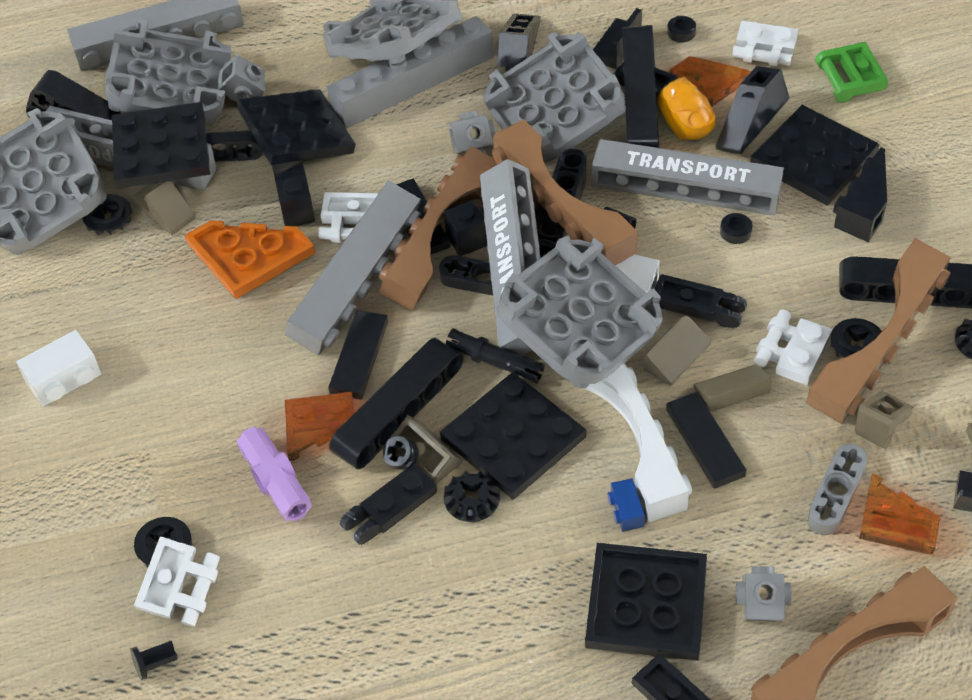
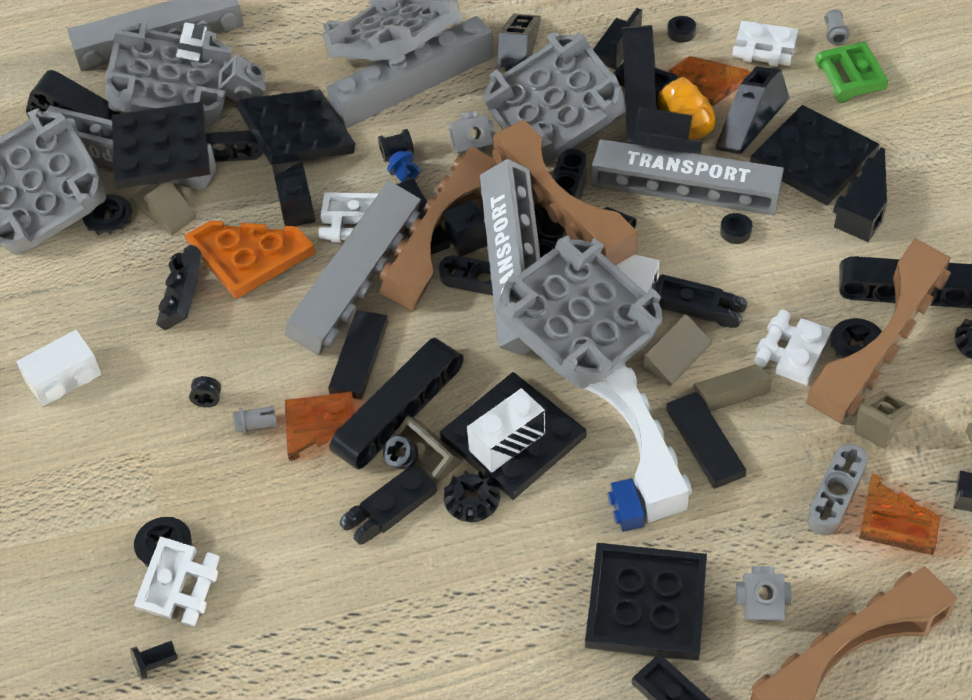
lavender piece [236,426,312,522] -> none
black pin [445,328,545,384] -> none
none -> black hinge [156,245,202,330]
none -> white sticker [176,23,207,61]
none -> black bush [189,376,221,408]
none -> light grey pin [233,405,277,435]
none -> black bush [378,129,414,162]
none -> blue plate [387,151,421,182]
none -> white brick [467,388,545,473]
none -> black panel [633,107,702,154]
none -> light grey pin [824,9,850,46]

